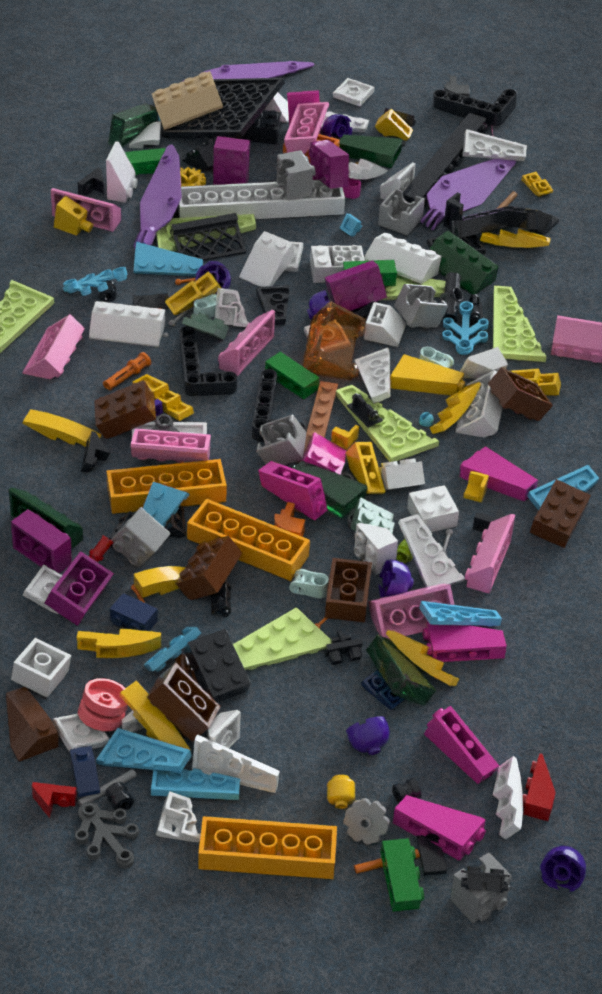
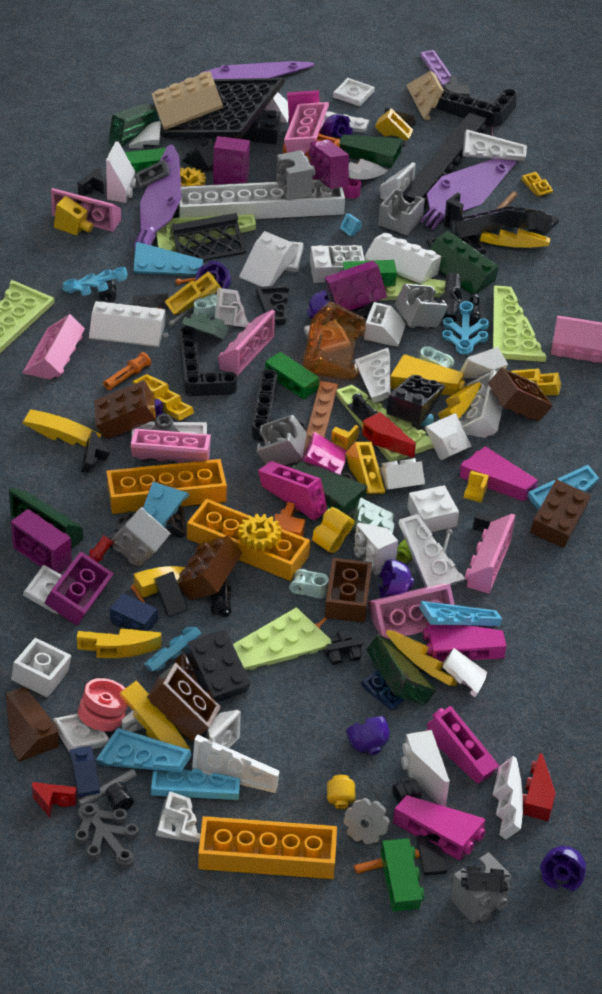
none -> dark grey slope [135,160,170,188]
none -> black tile [153,571,187,616]
none -> yellow gear [238,514,281,551]
none -> yellow brick [312,507,355,554]
none -> red slope [362,412,416,458]
none -> black slope [386,375,445,425]
none -> white slope [401,730,450,807]
none -> tan wing [406,71,444,120]
none -> lavender tile [420,50,451,88]
none -> white slope [425,413,472,460]
none -> white slope [443,649,487,697]

